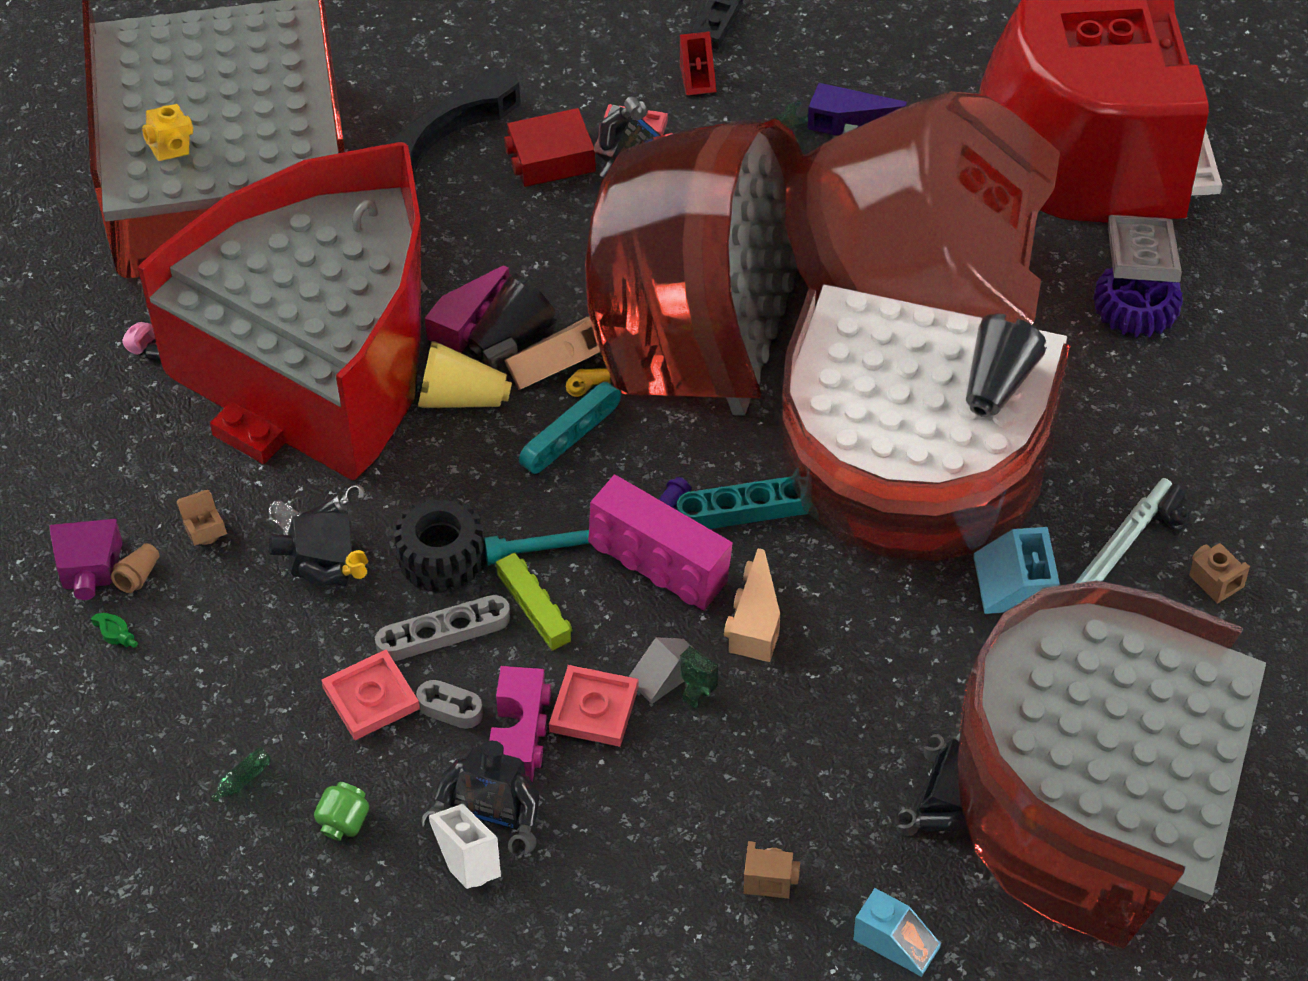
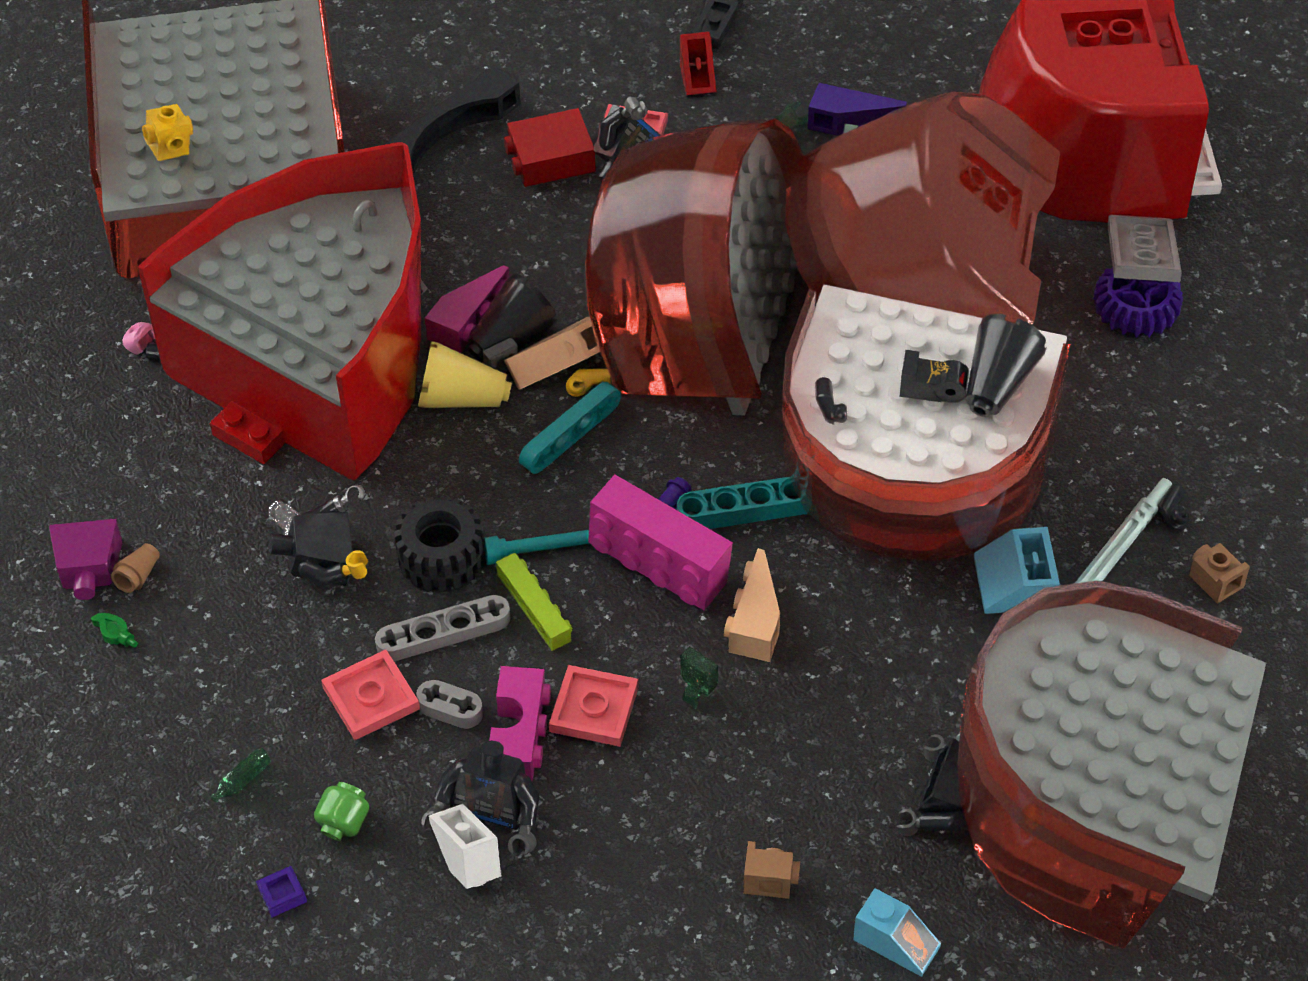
medium nougat bracket [177,490,227,546] -> none
light grey slope [629,637,707,704] -> none
none -> dark purple tile [256,866,307,917]
none -> black arm [815,377,847,425]
none -> black leg [899,350,969,402]

